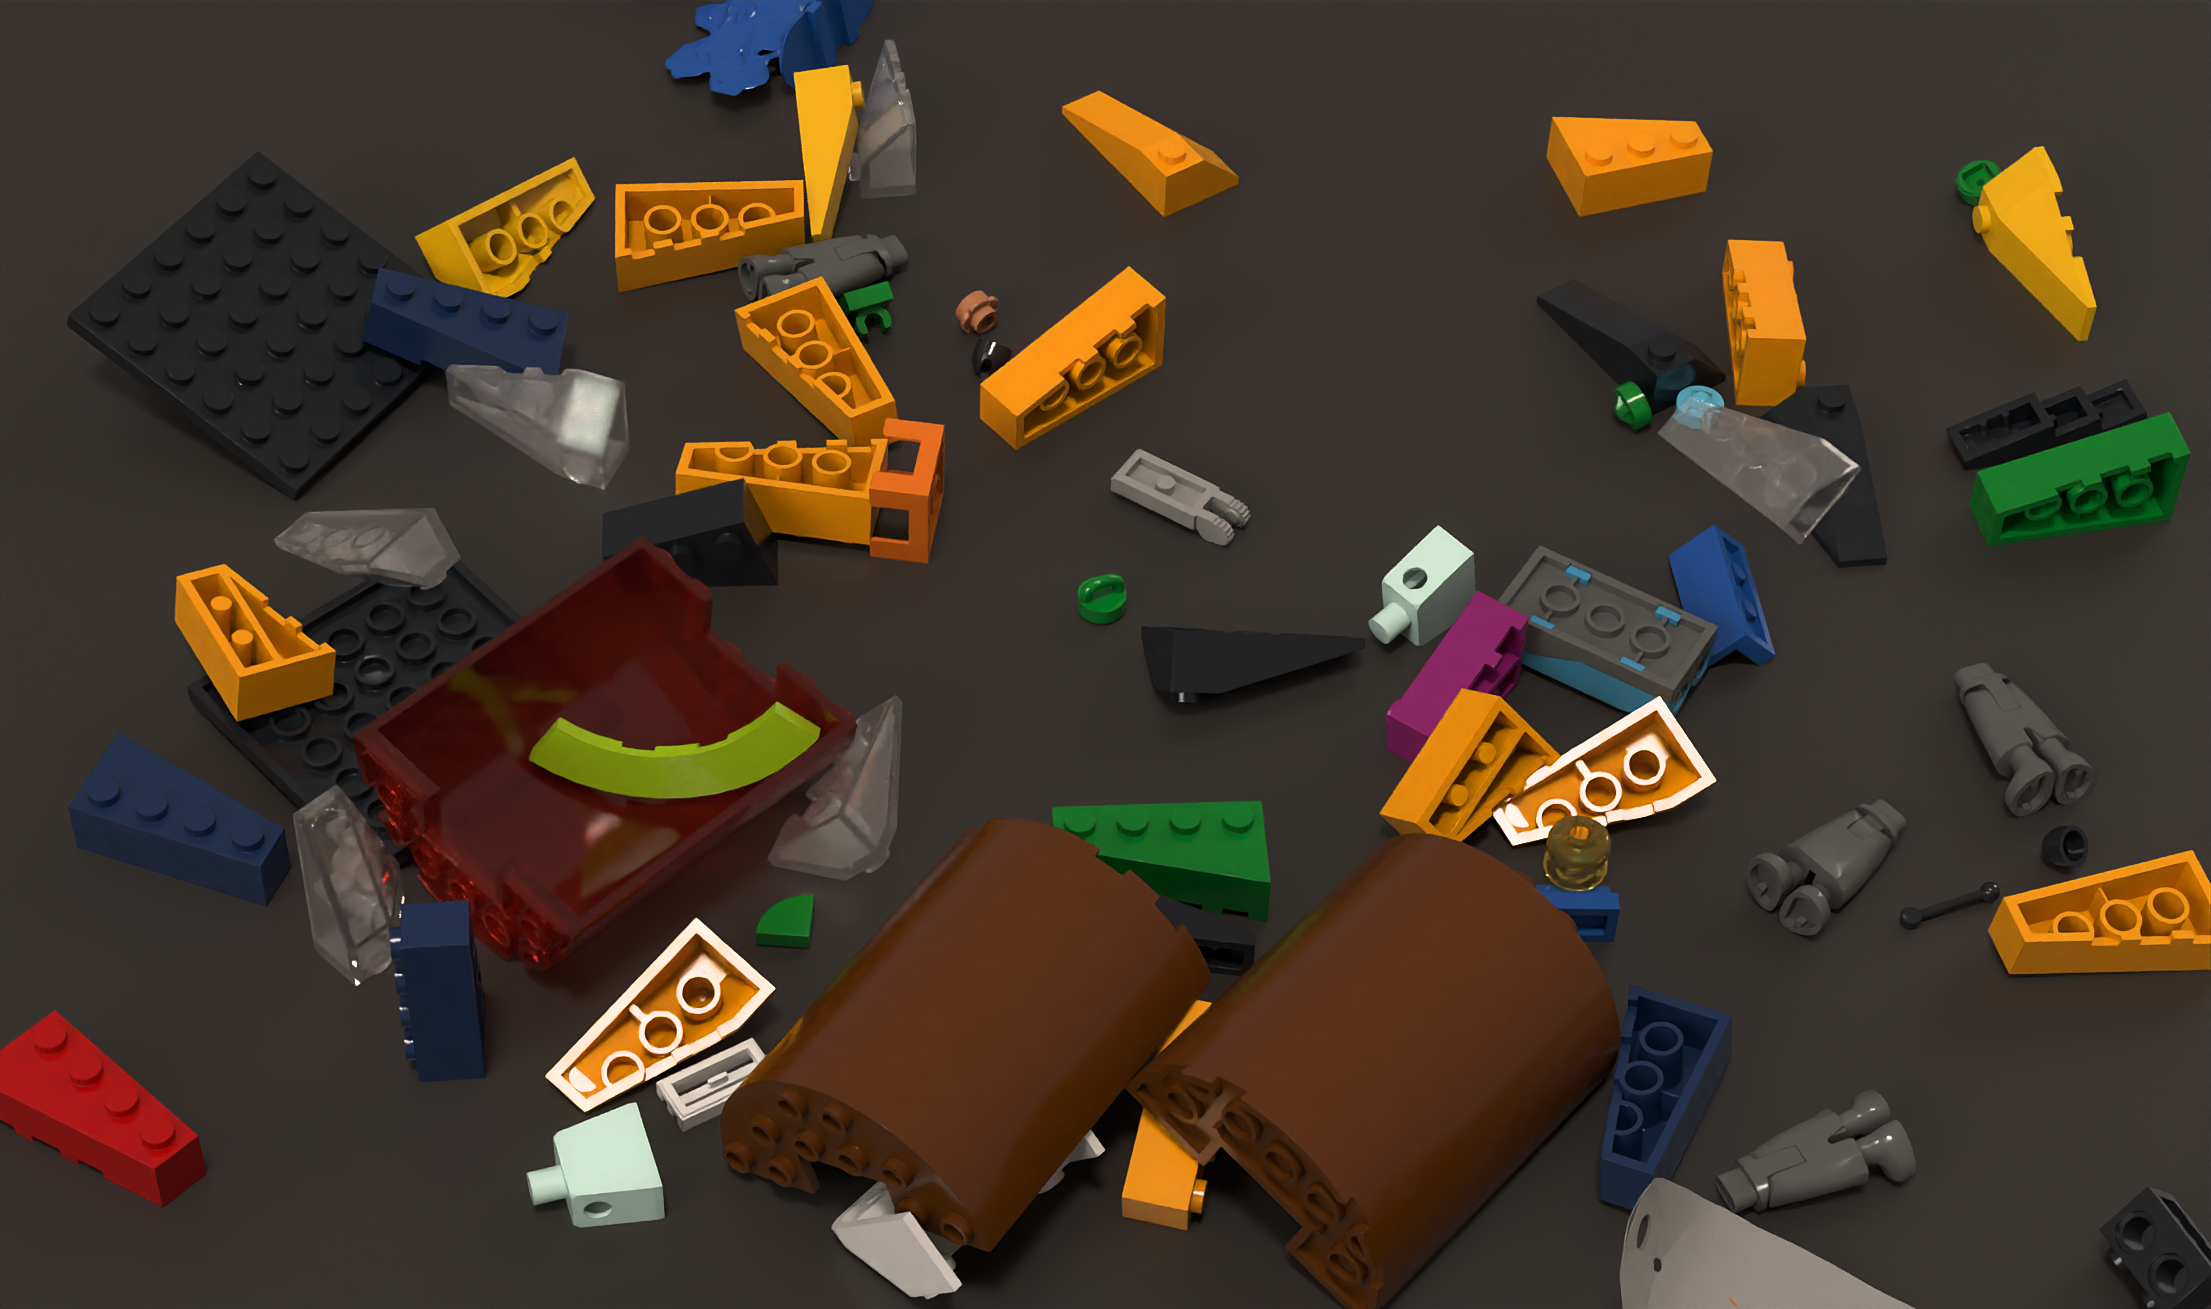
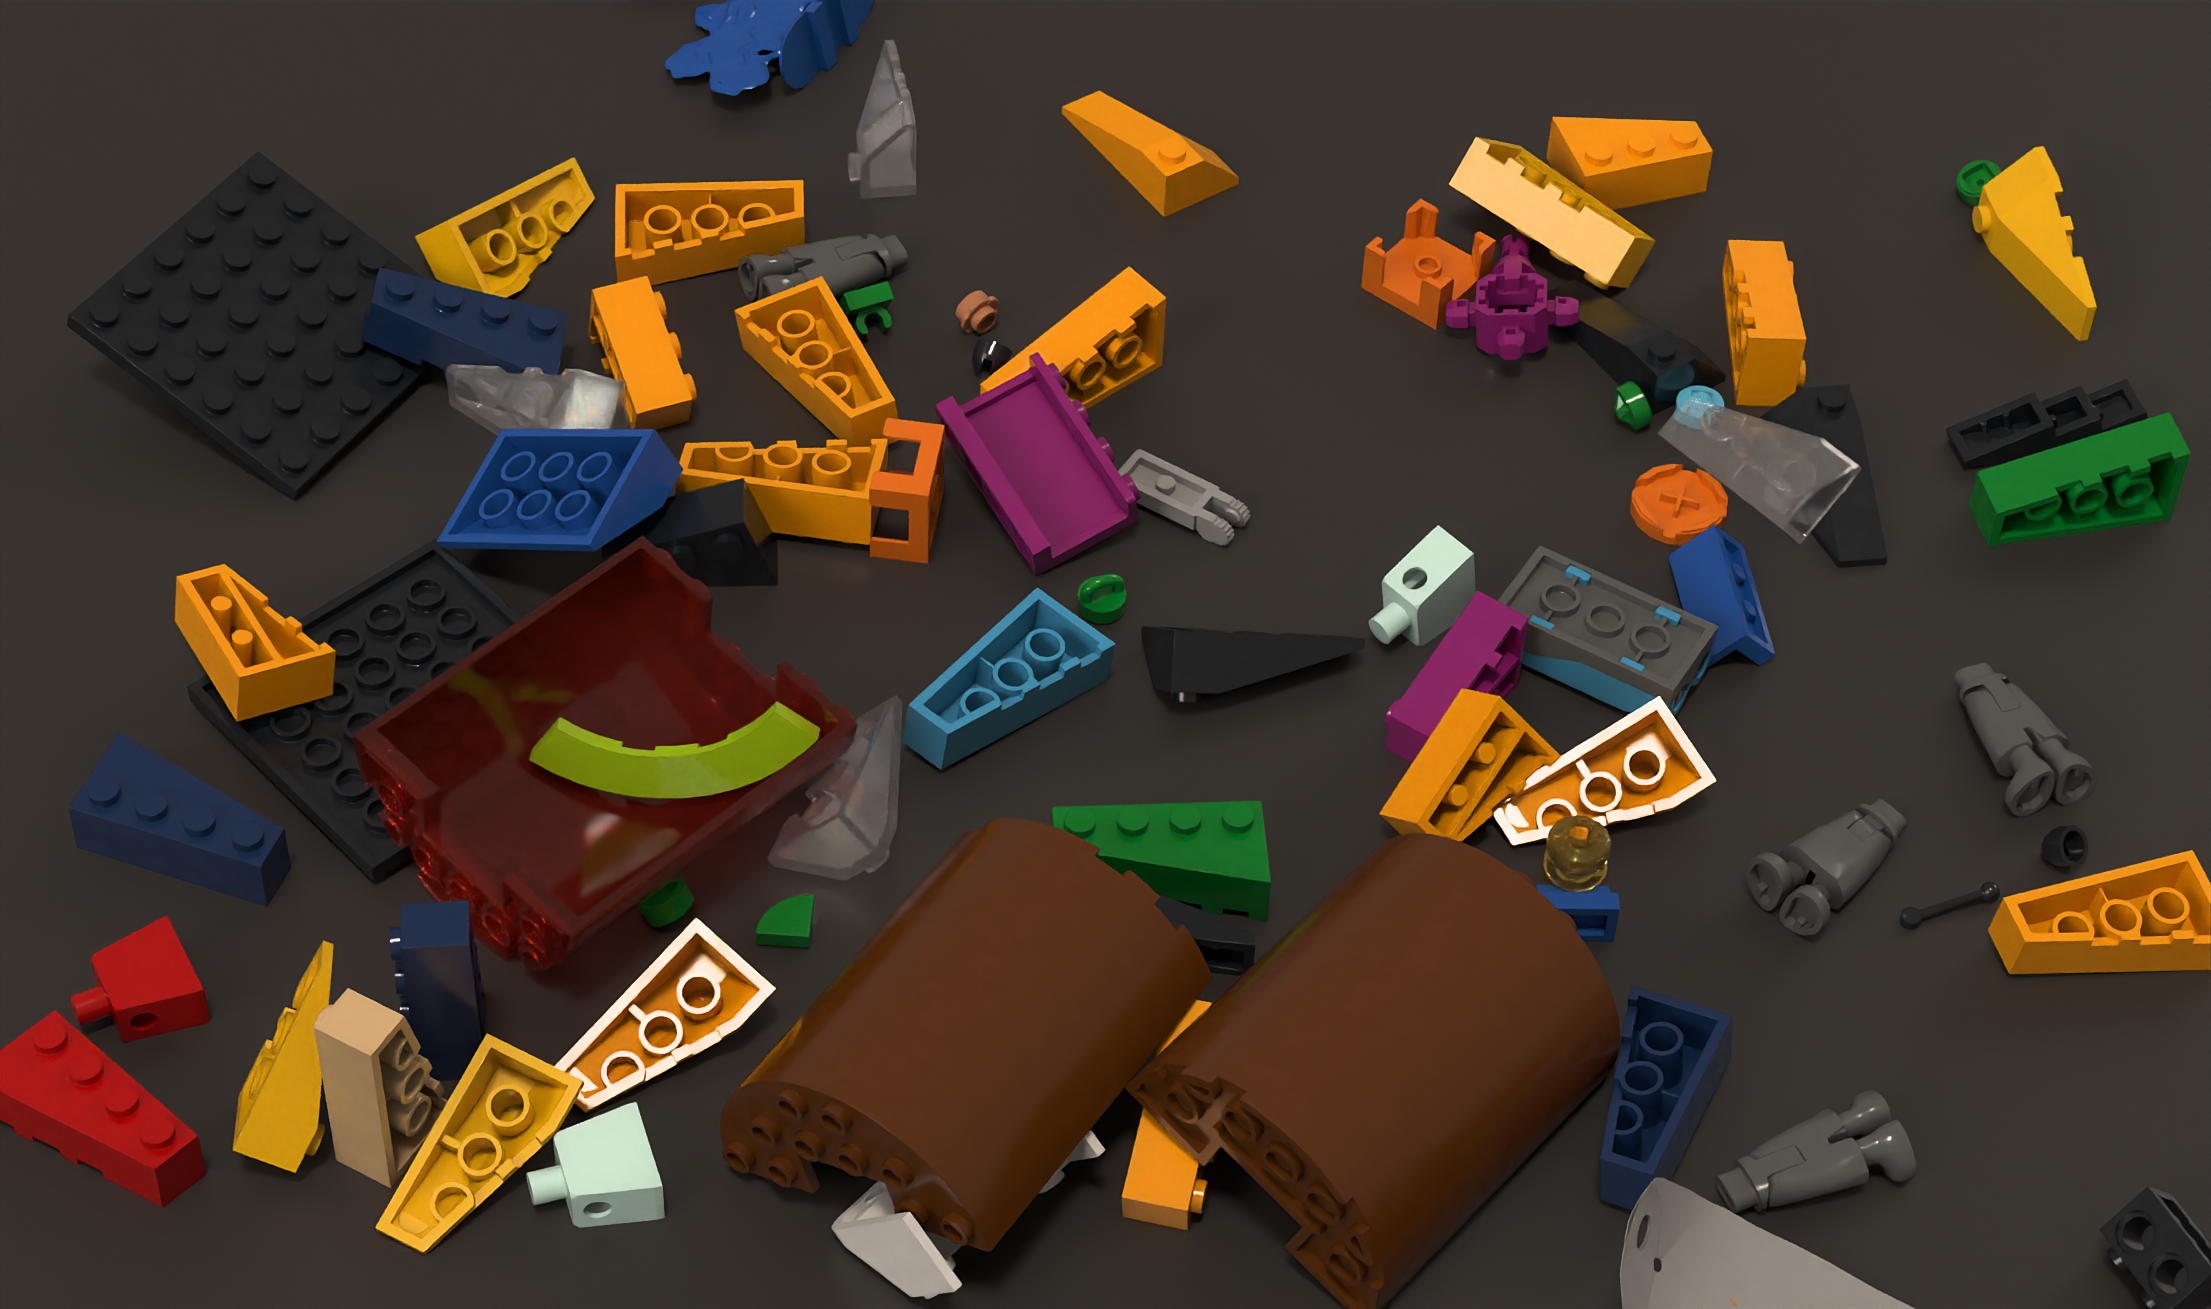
clear wedge [274,508,461,590] -> none
clear wedge [293,785,404,986] -> none
white tile [656,1037,765,1132] -> none
yellow wedge [794,65,865,242] -> none
none -> red torso [69,916,210,1042]
none -> yellow wedge [233,940,334,1173]
none -> tan wedge [314,988,448,1188]
none -> yellow wedge [375,1033,585,1255]
none -> blue slope [437,429,683,551]
none -> light orange wedge [588,276,697,430]
none -> green tile [639,877,694,927]
none -> dark azure wedge [902,587,1116,770]
none -> magenta panel [935,352,1141,577]
none -> orange panel [1361,198,1496,330]
none -> magenta piece [1446,234,1579,360]
none -> yellow wedge [1449,137,1656,290]
none -> orange tile [1630,464,1728,546]

